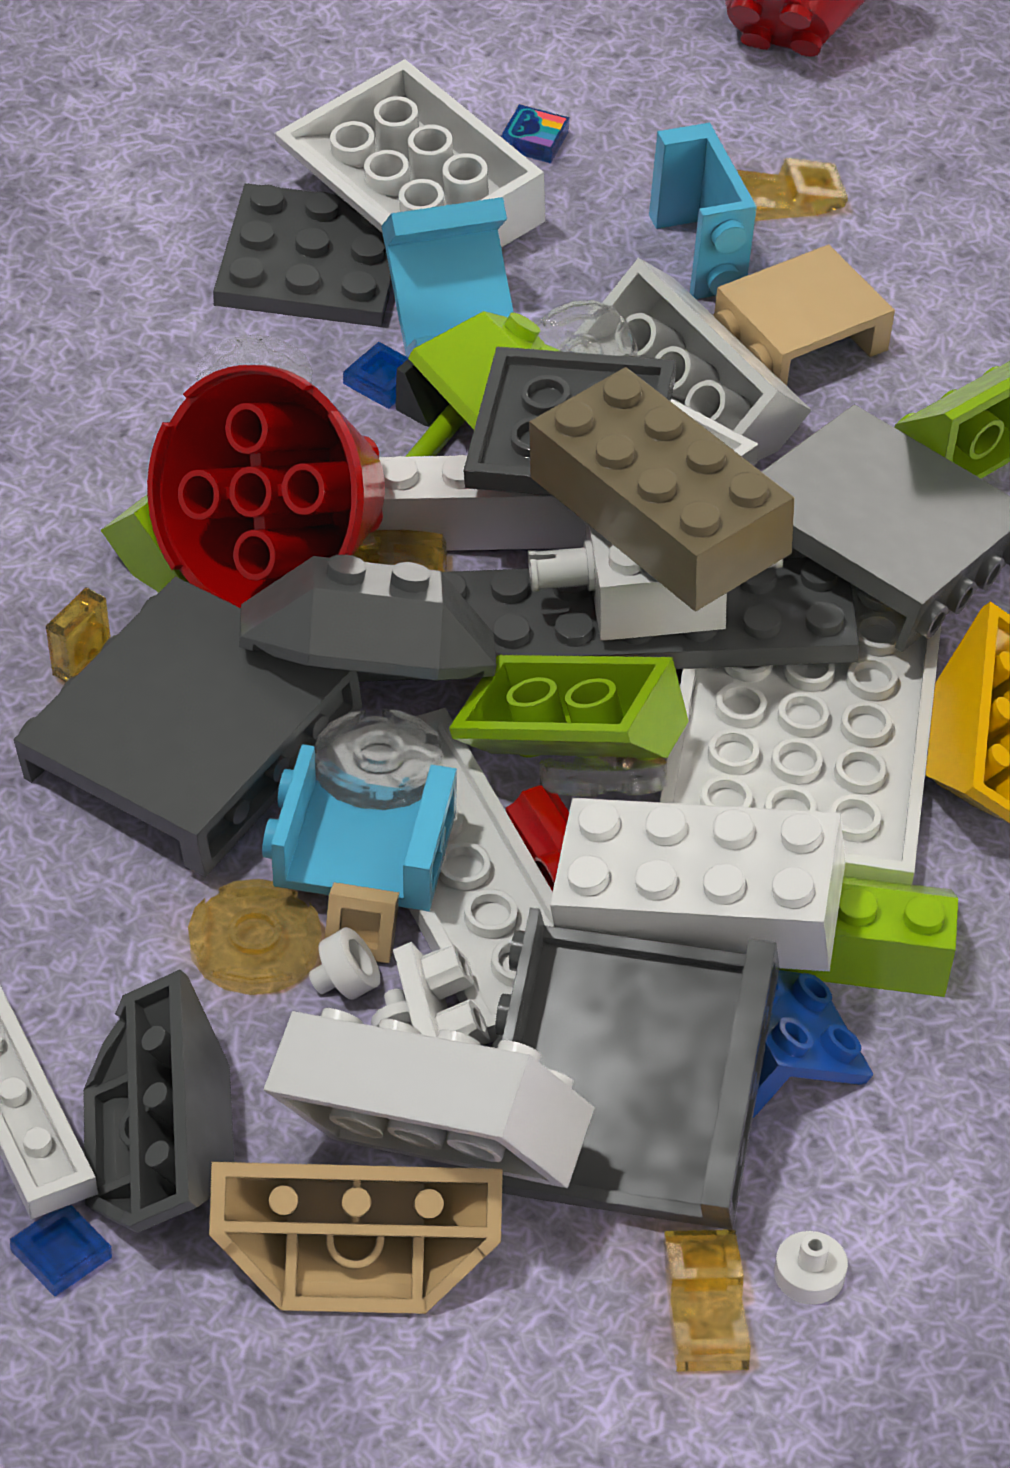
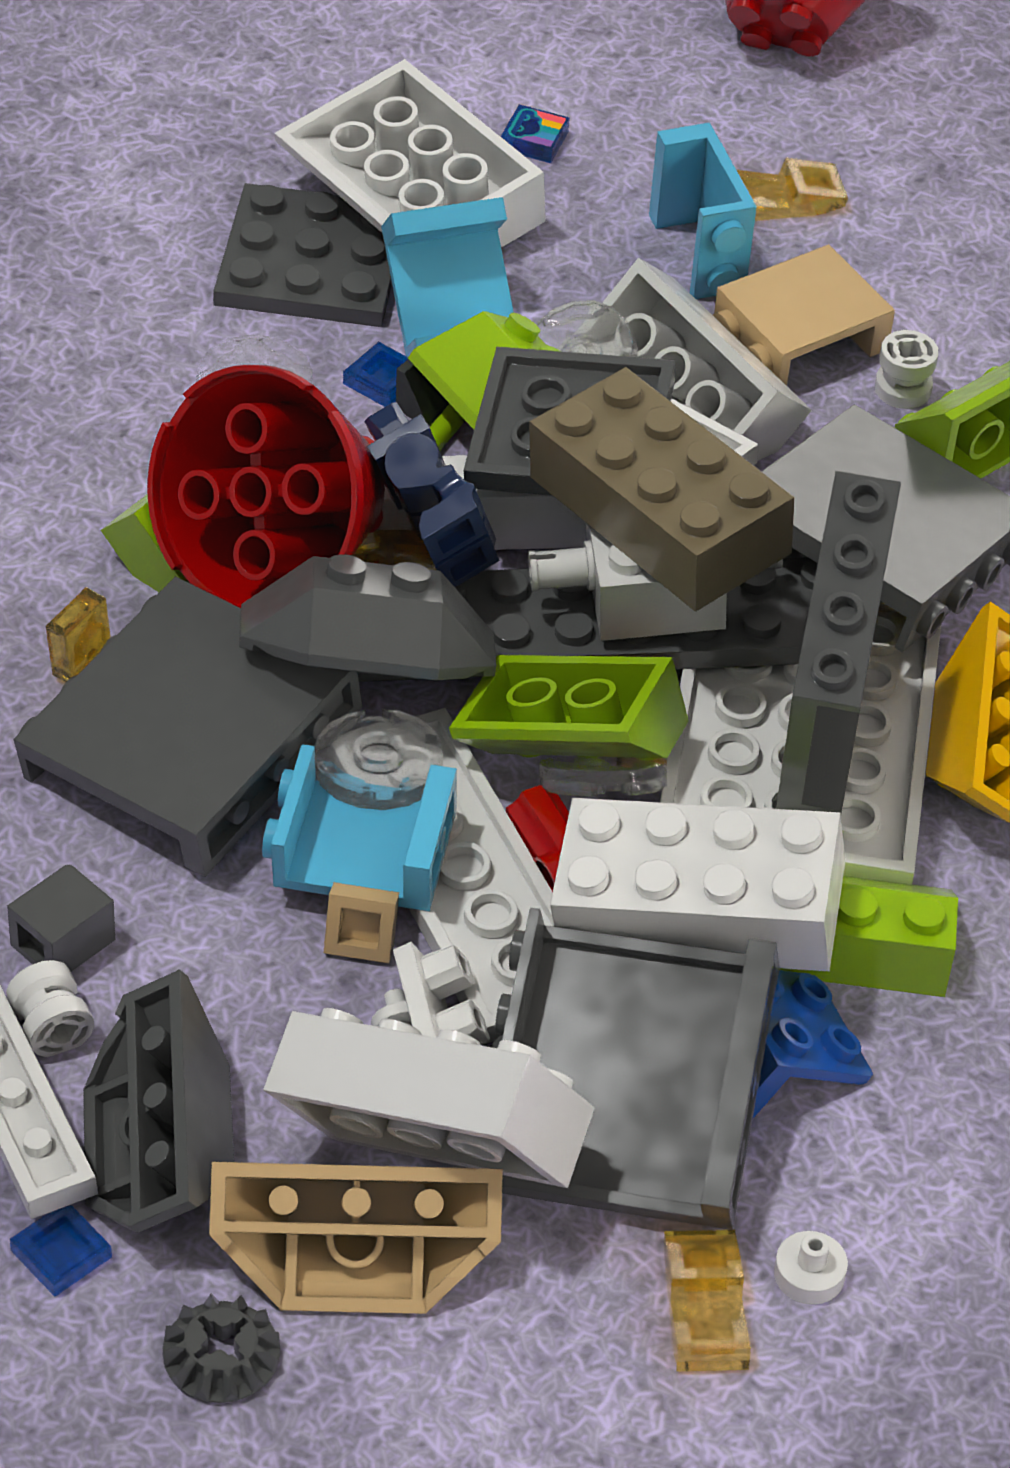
clear yellow tile [188,879,322,995] -> none
white tile [309,927,380,1000] -> none
none -> white wheel [6,960,95,1057]
none -> dark grey panel [7,865,116,972]
none -> dark grey gear [162,1294,280,1403]
none -> dark blue hips [364,402,500,587]
none -> dark grey panel [776,470,901,814]
none -> white wheel [875,330,938,409]

